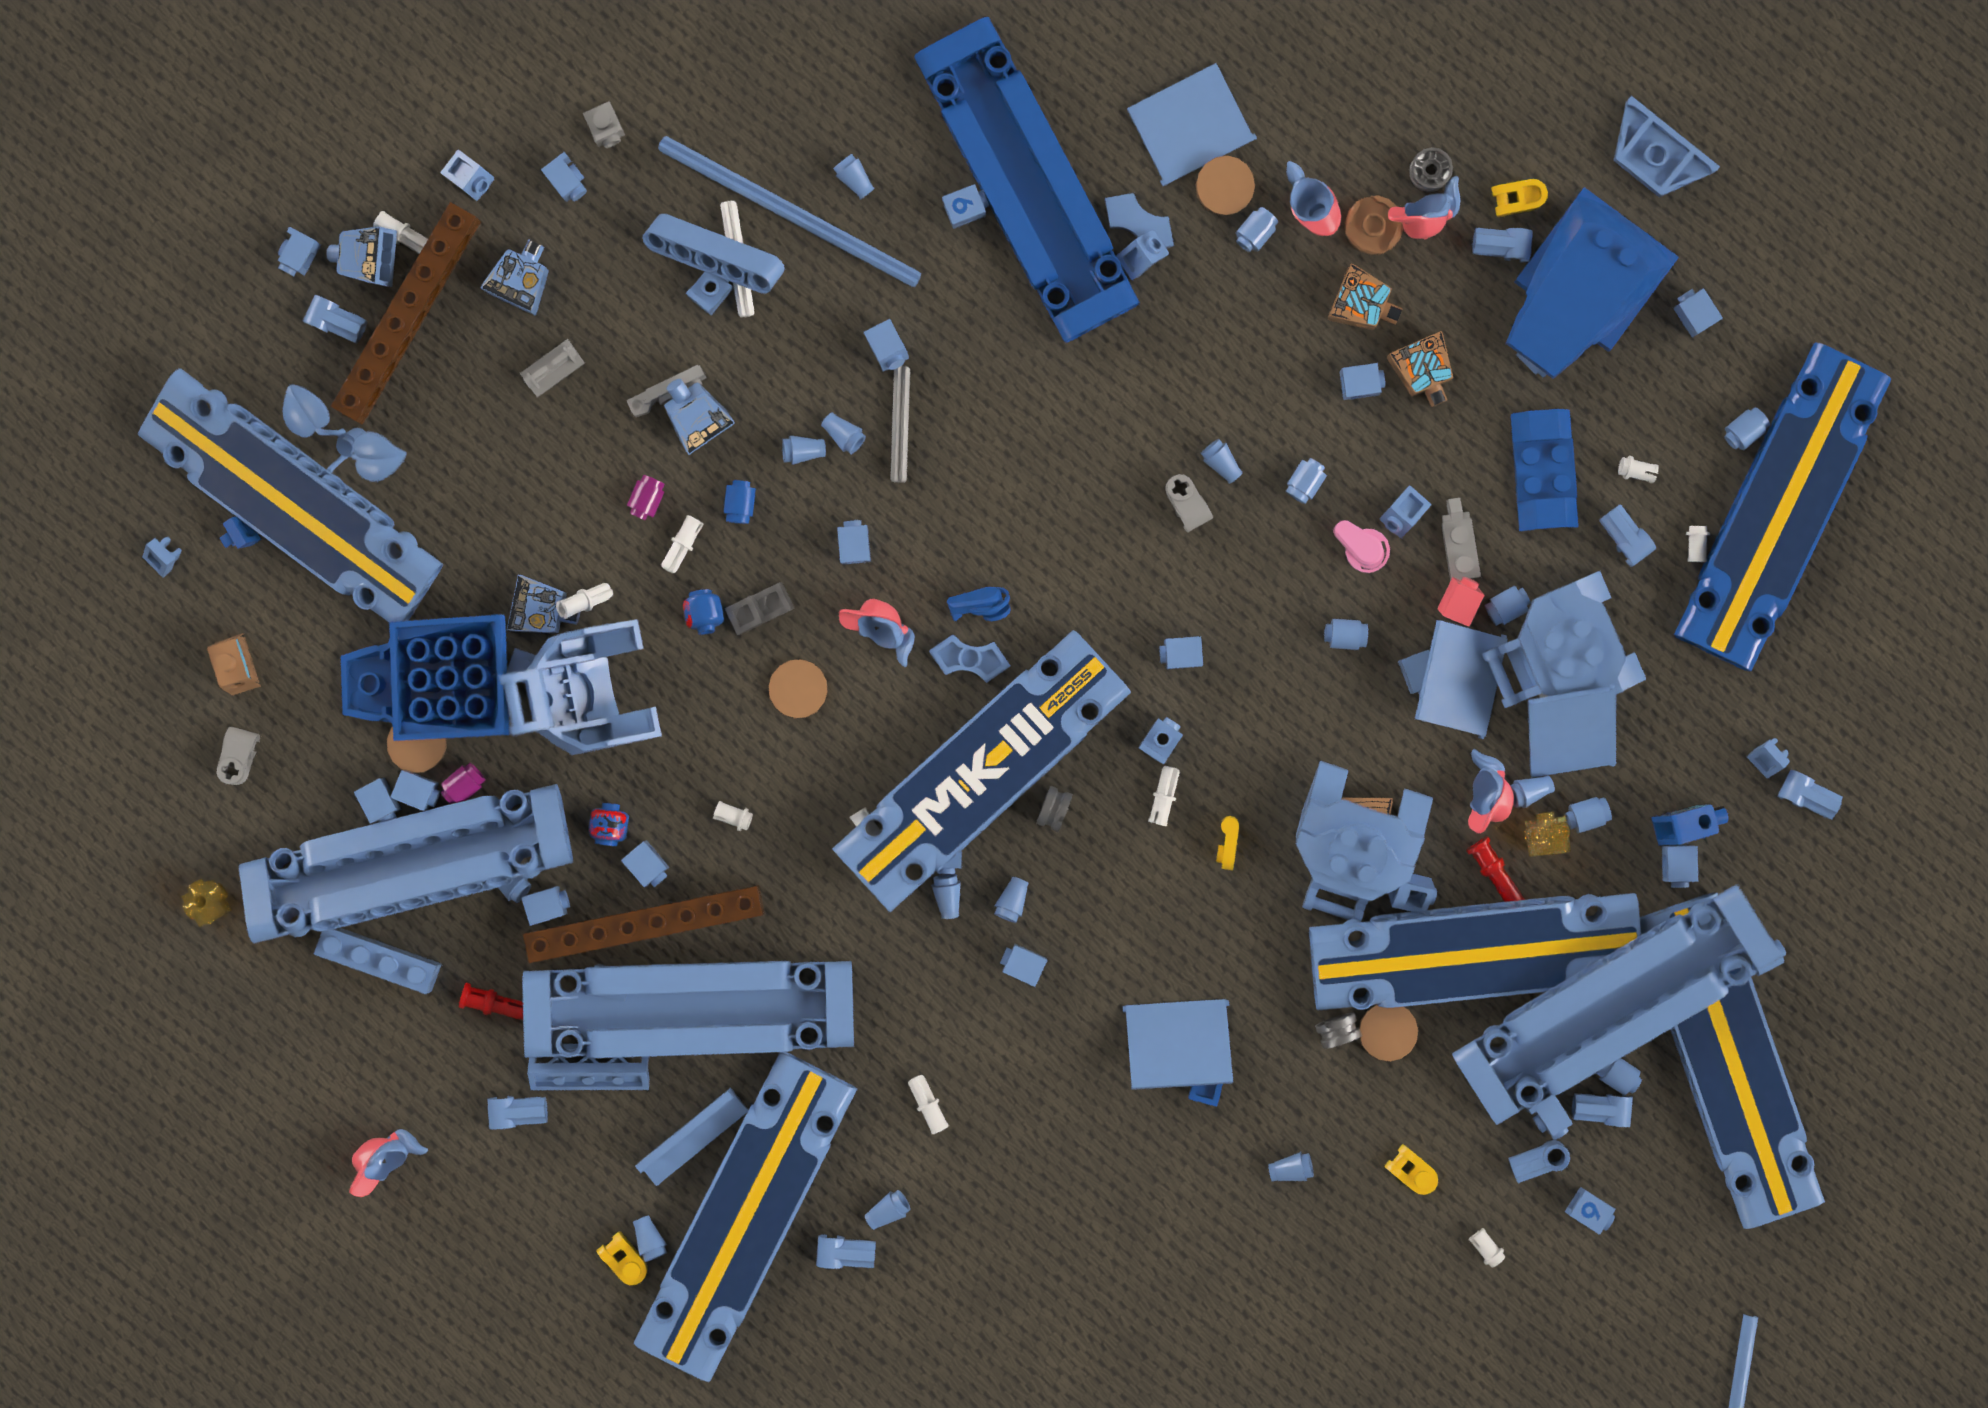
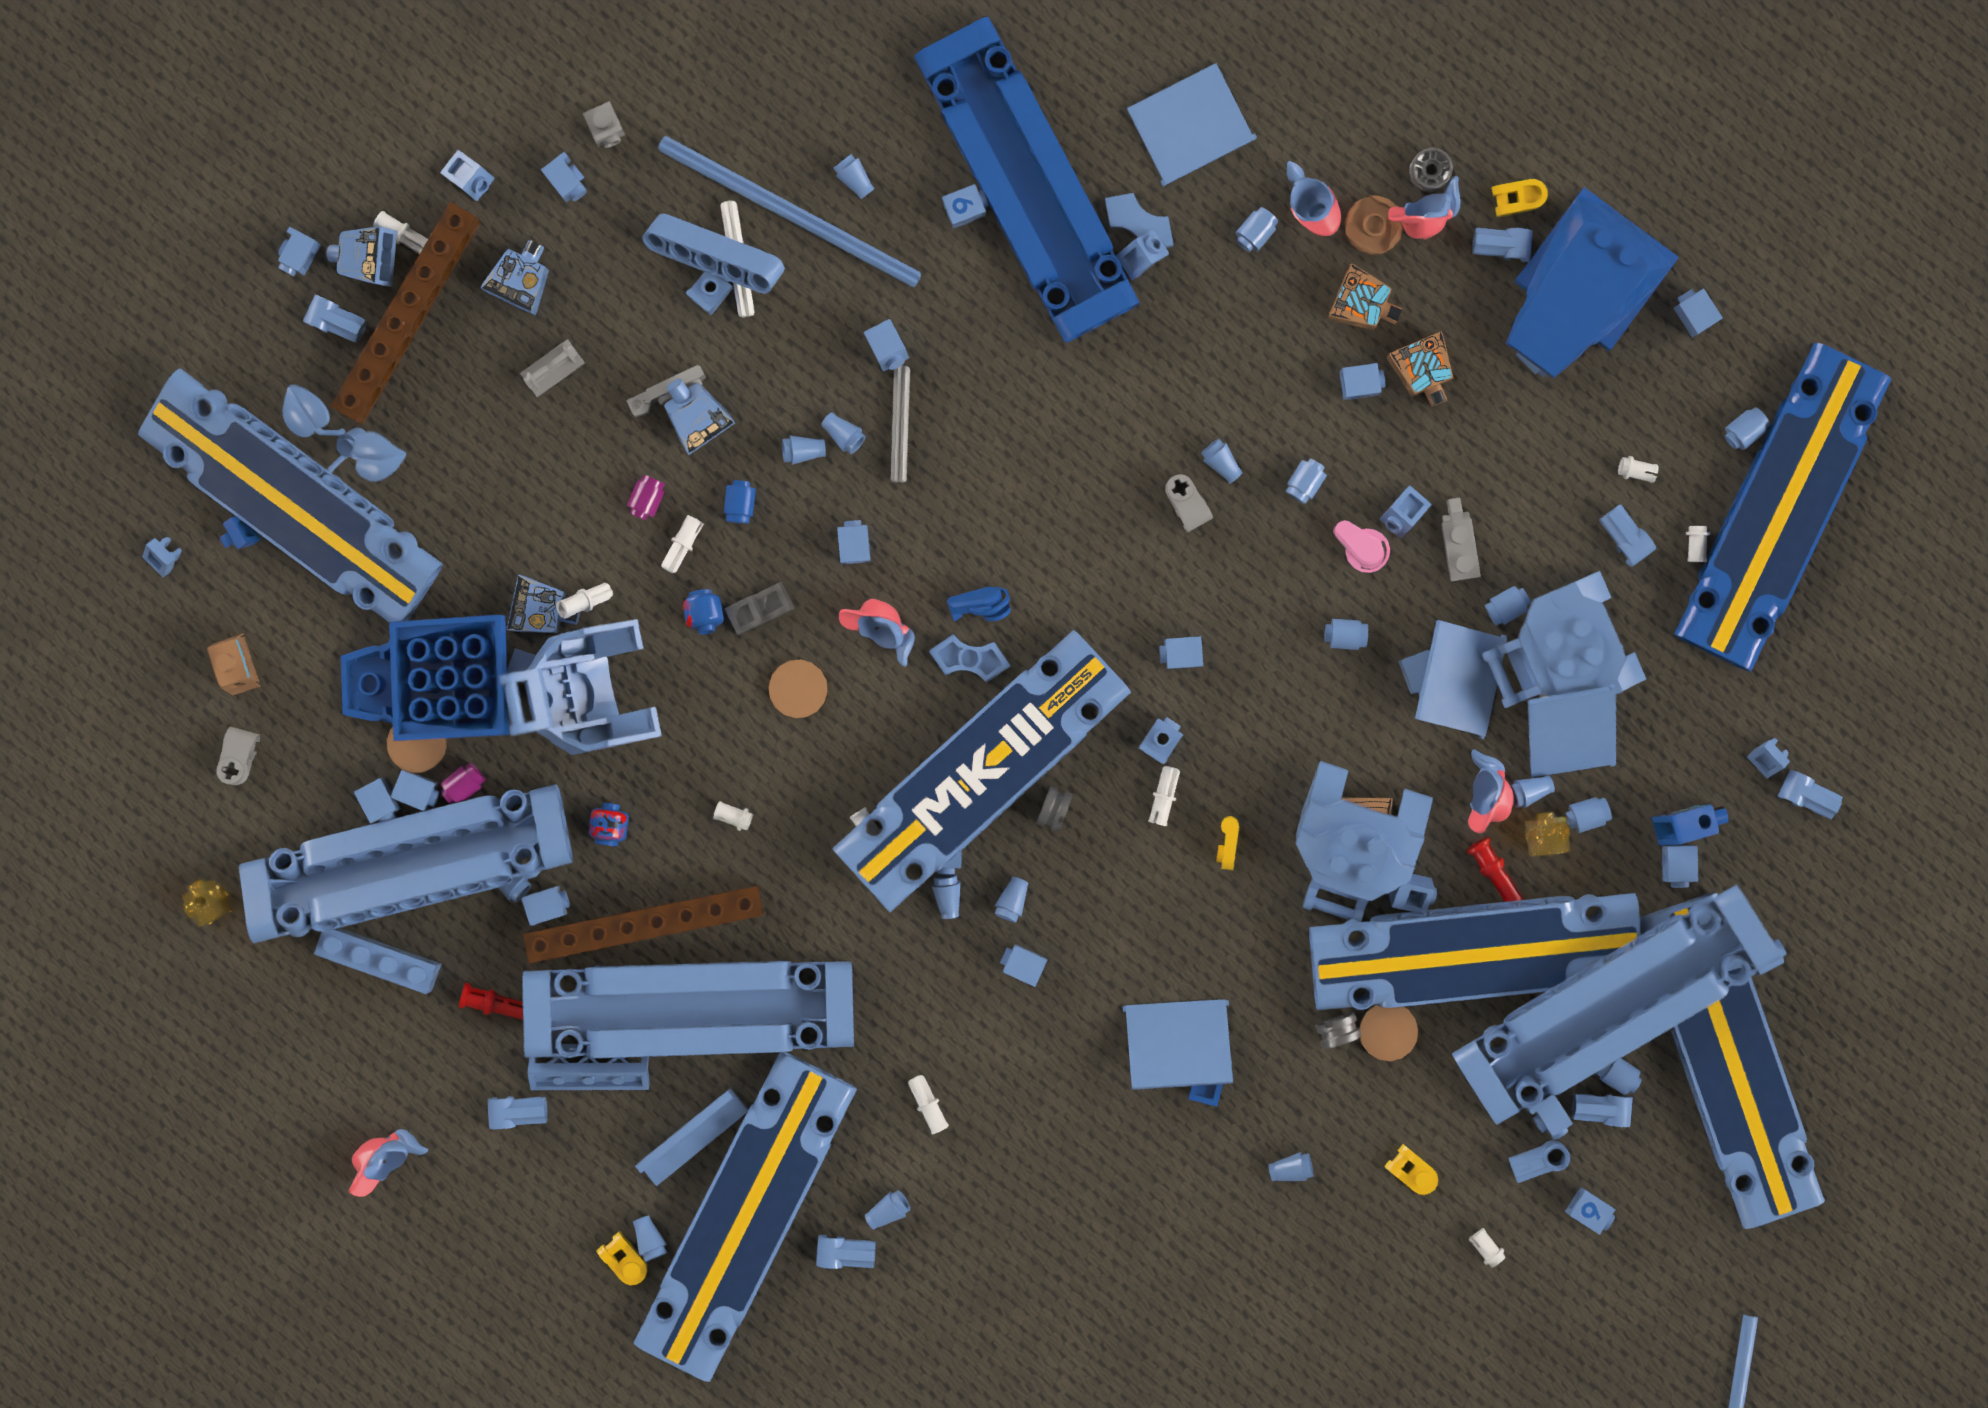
medium blue brick [621,840,669,887] -> none
medium nougat tile [1195,156,1255,216] -> none
coral brick [1437,577,1484,627] -> none
blue piece [1510,409,1578,531] -> none
medium blue wing [1614,96,1720,197] -> none

